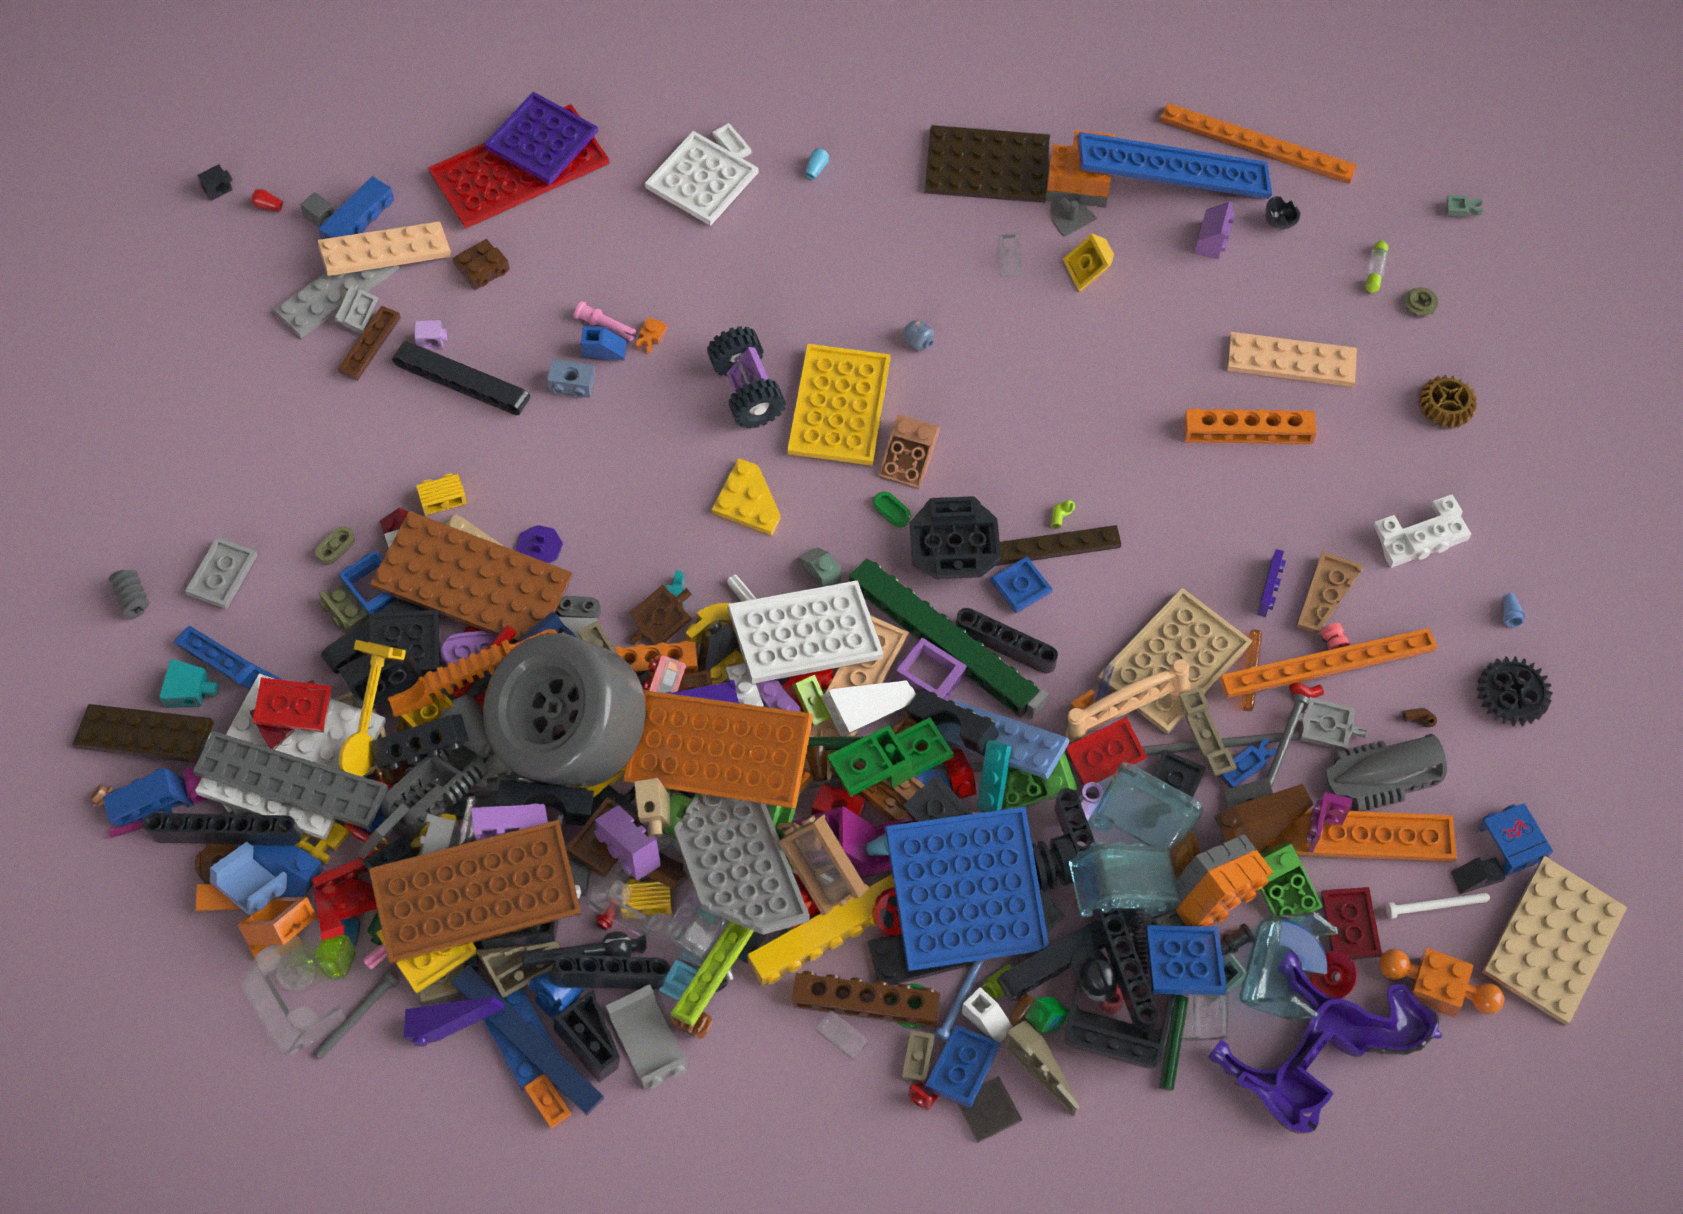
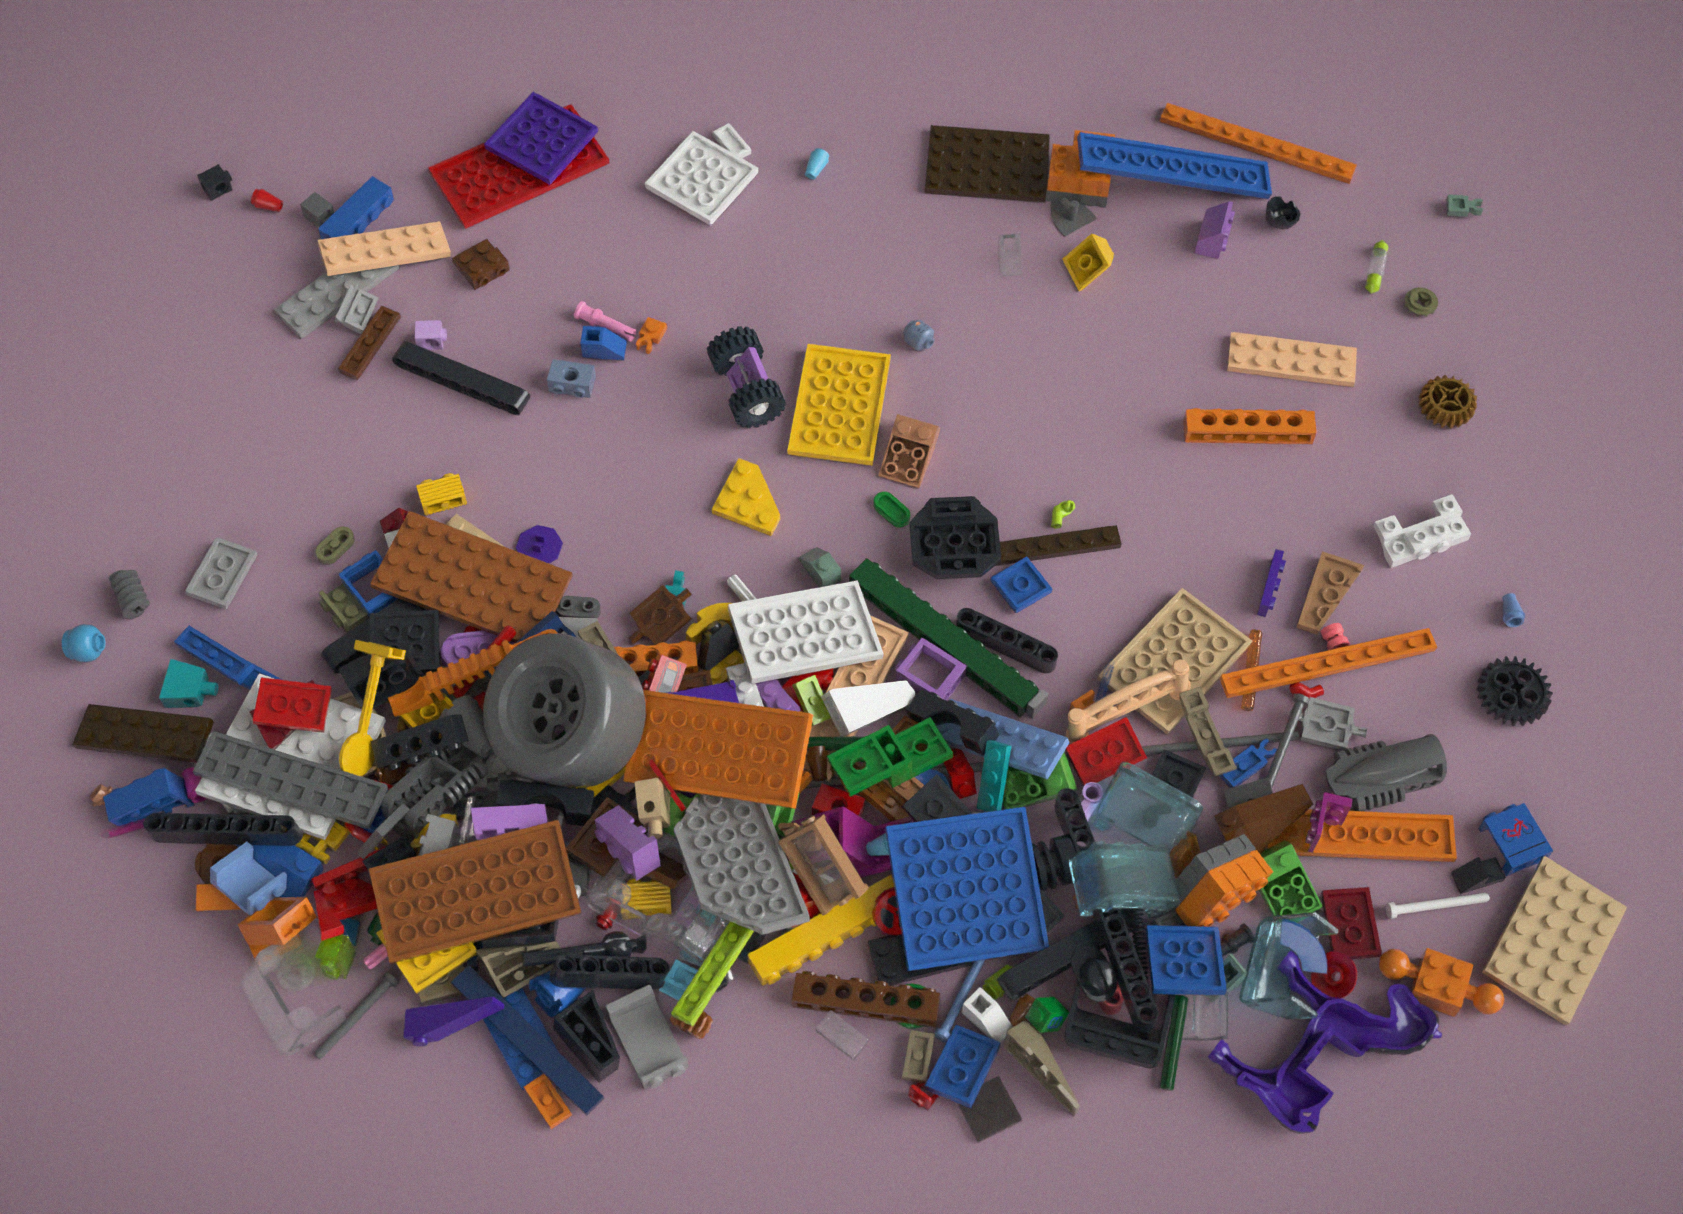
reddish brown arm [1402,708,1437,727] -> none
none -> dark azure piece [62,624,106,662]
none -> red piece [649,759,686,812]

